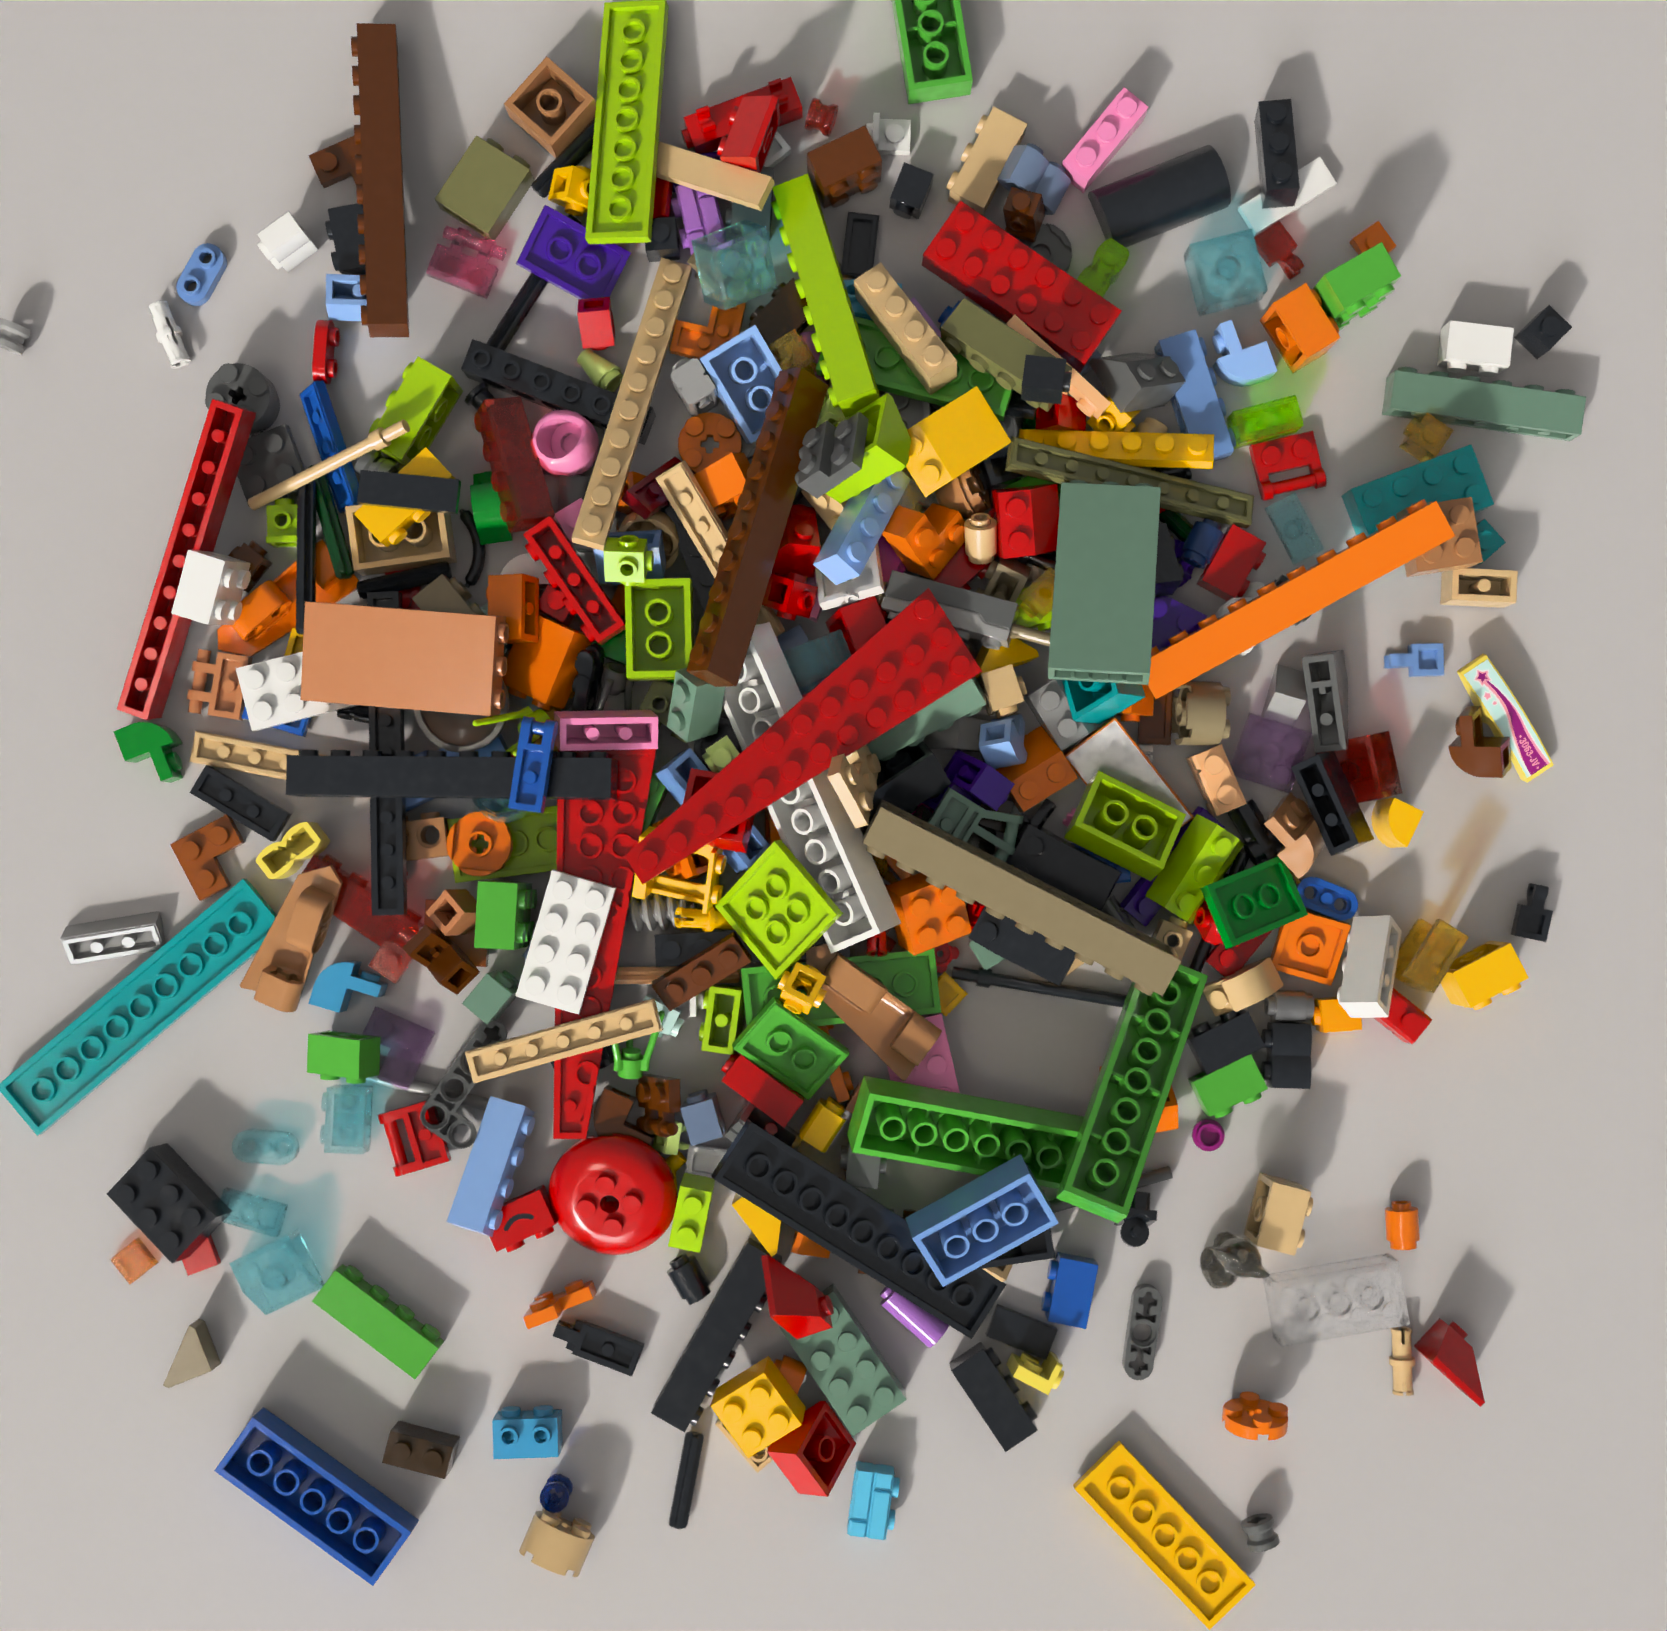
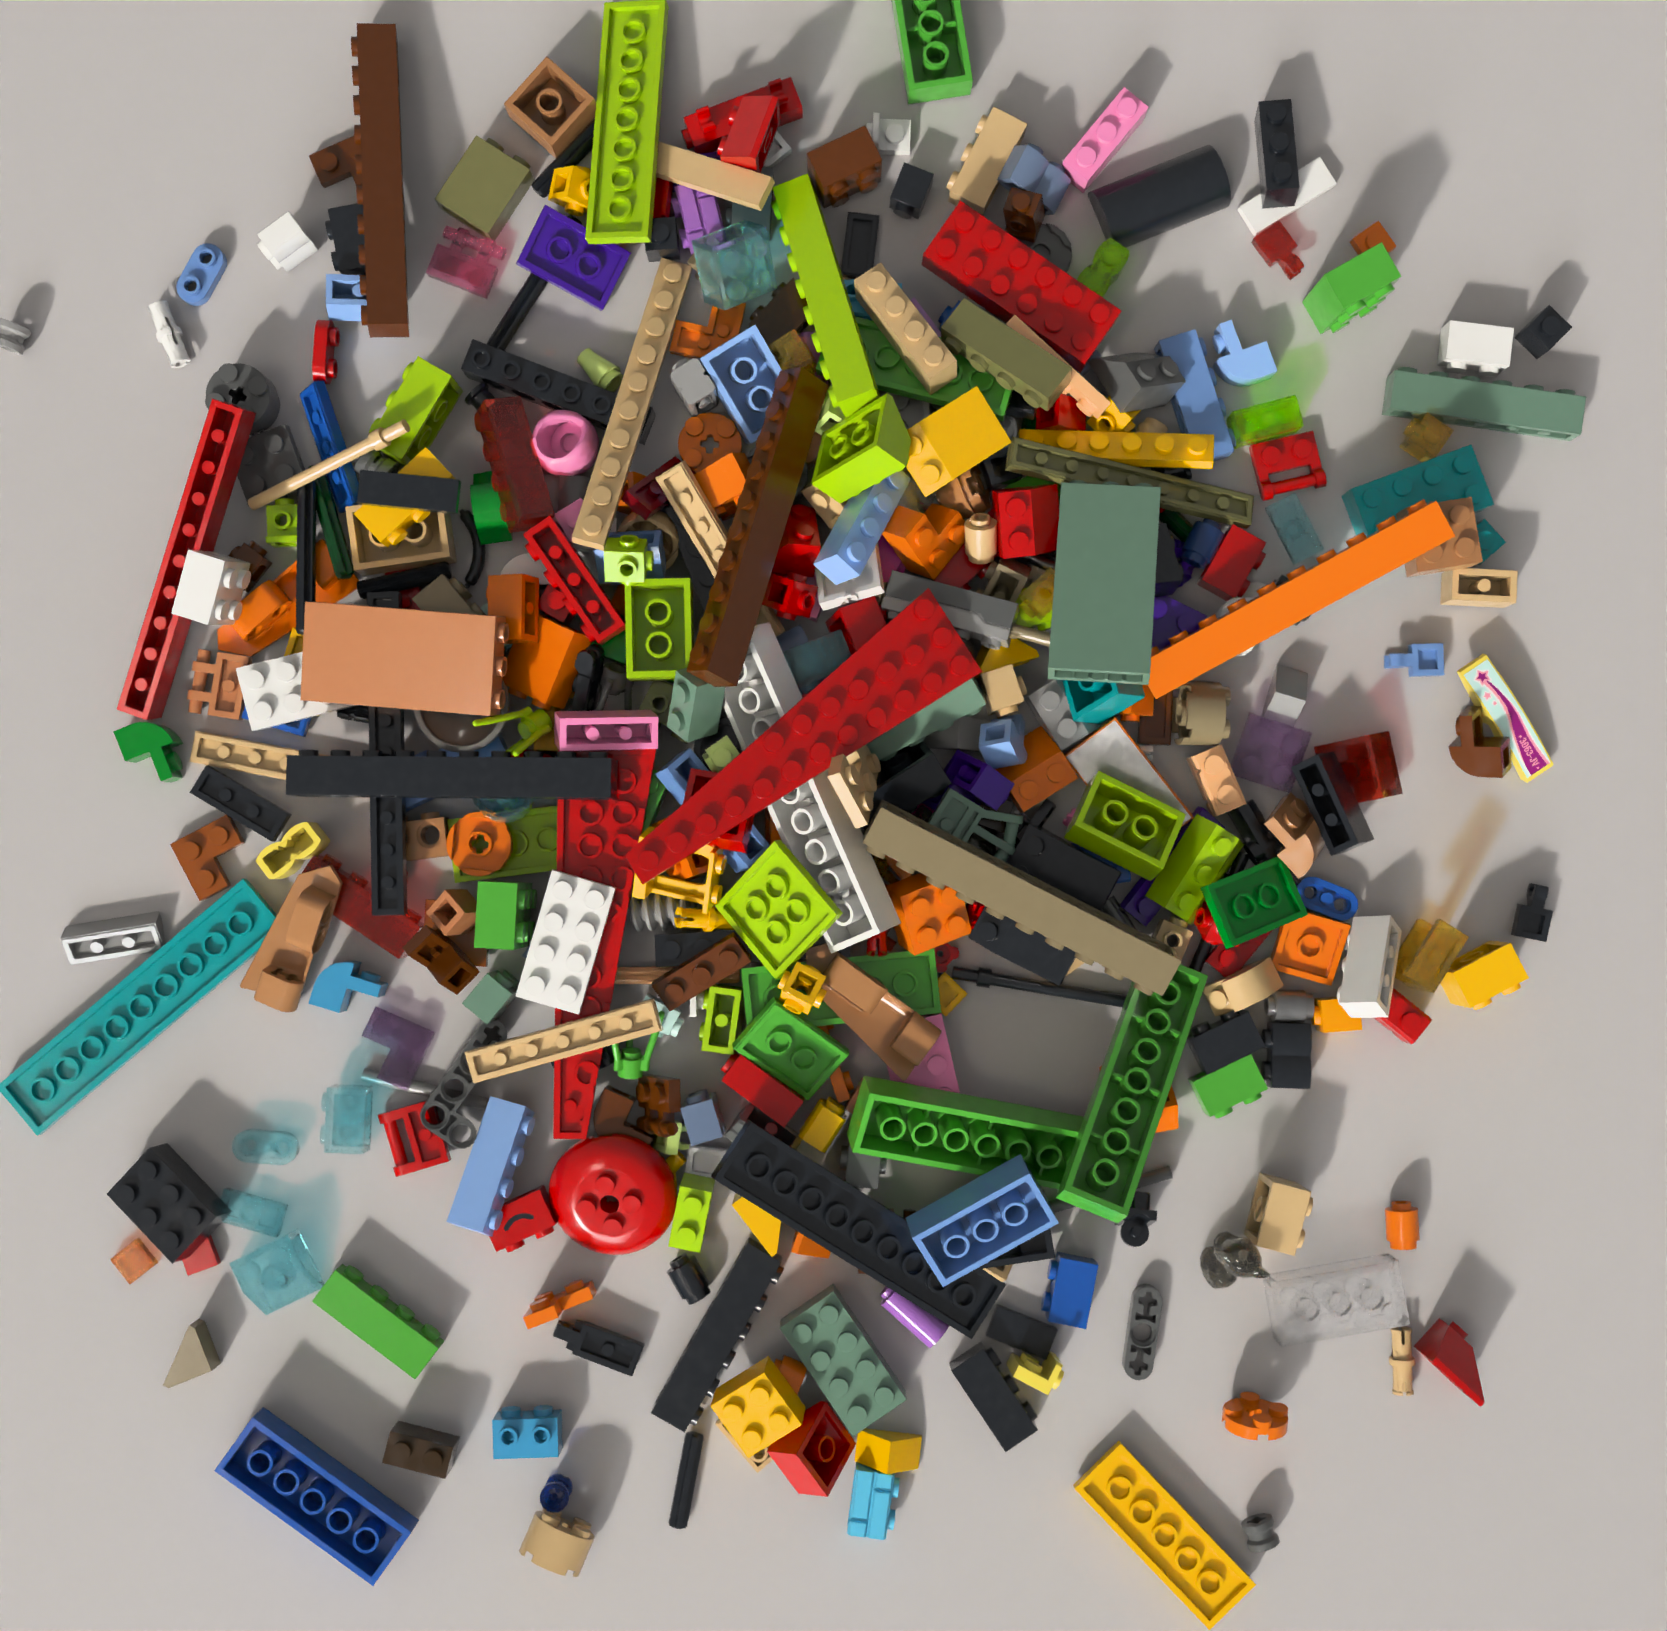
bright green brick [307,1030,381,1084] -> none
clear red plate [368,924,419,984] -> none
blue plate [508,716,558,813] -> none
brick [577,297,615,351] -> none
red slope [761,1254,834,1339] -> none
dark grey plate [795,412,869,499] -> none
clear red wheel [804,98,839,137] -> none
sand green slope [968,940,1005,970] -> none
black brick [1021,355,1072,404] -> none
clear light blue brick [1183,228,1268,316] -> none
magenta plate [1192,1119,1225,1151] -> none
orange brick [1259,283,1341,374] -> none
dark grey slope [1302,650,1348,753] -> none
yellow brick [1371,798,1424,848] -> none
none -> yellow slope [854,1428,922,1474]

